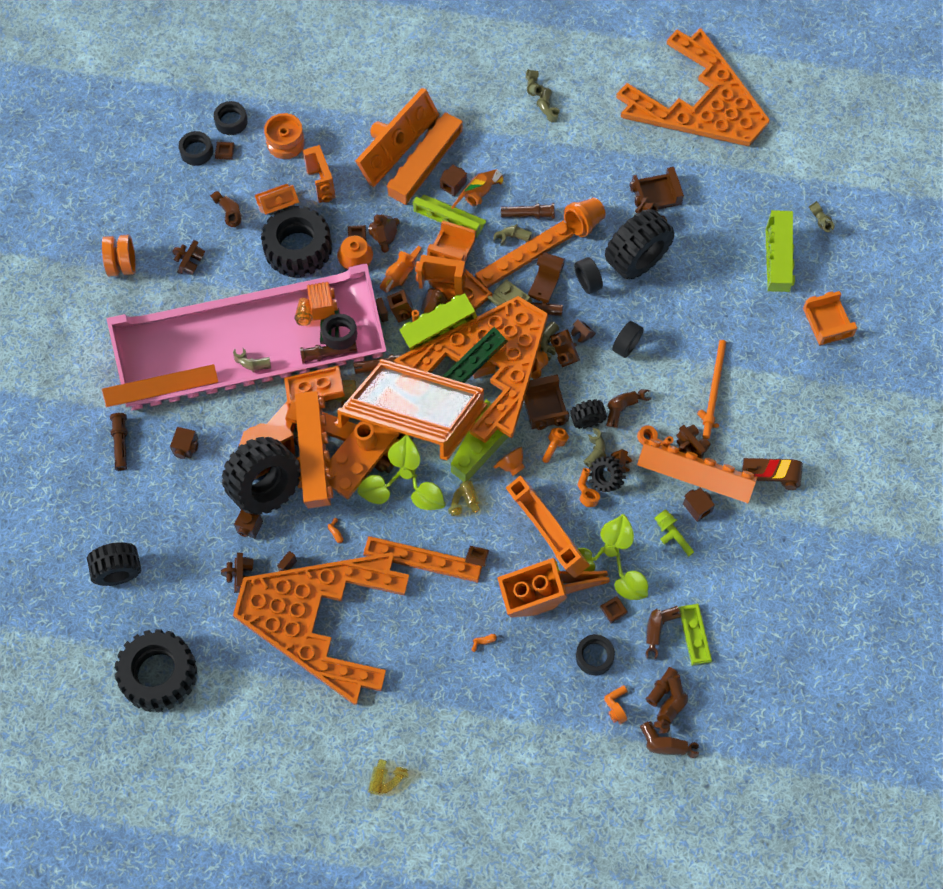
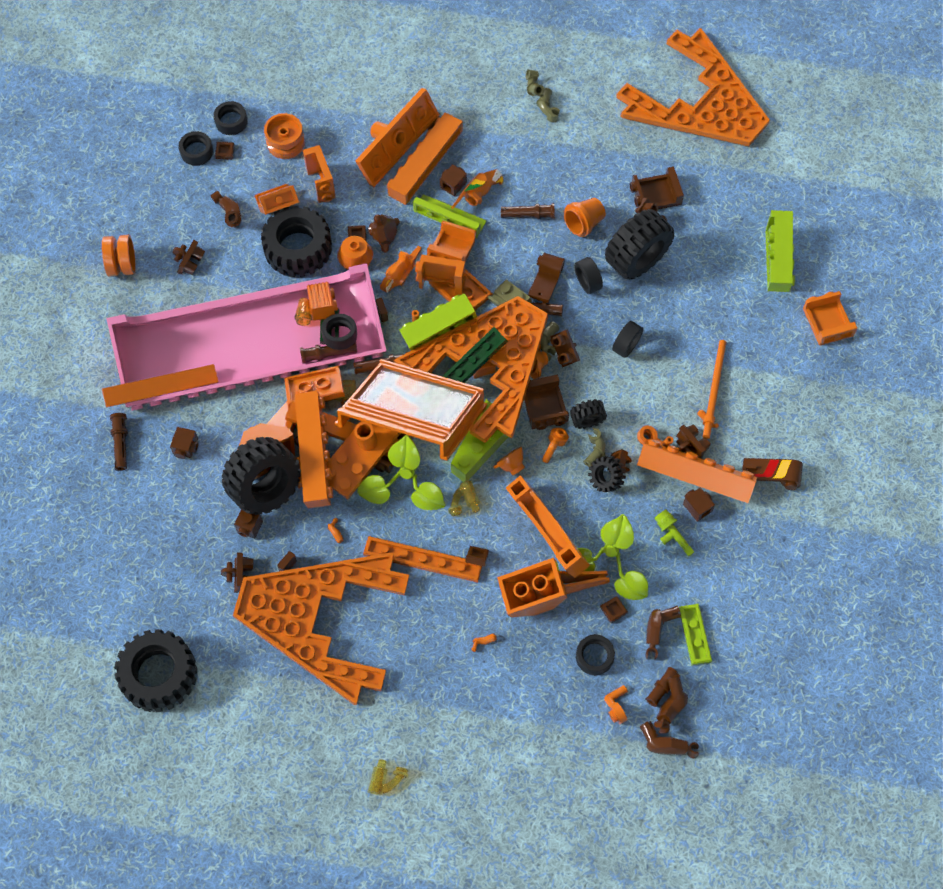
black tyre [87,542,141,586] -> none
olive piece [233,348,271,373] -> none
reddish brown brick [387,289,414,323] -> none
reddish brown rock [421,288,448,314] -> none
orange plate [475,221,574,288] -> none
olive piece [493,224,532,246] -> none
reddish brown tile [571,319,596,343] -> none
orange plate [577,468,600,507] -> none
reddish brown arm [606,389,651,428] -> none
olive piece [808,201,835,232] -> none

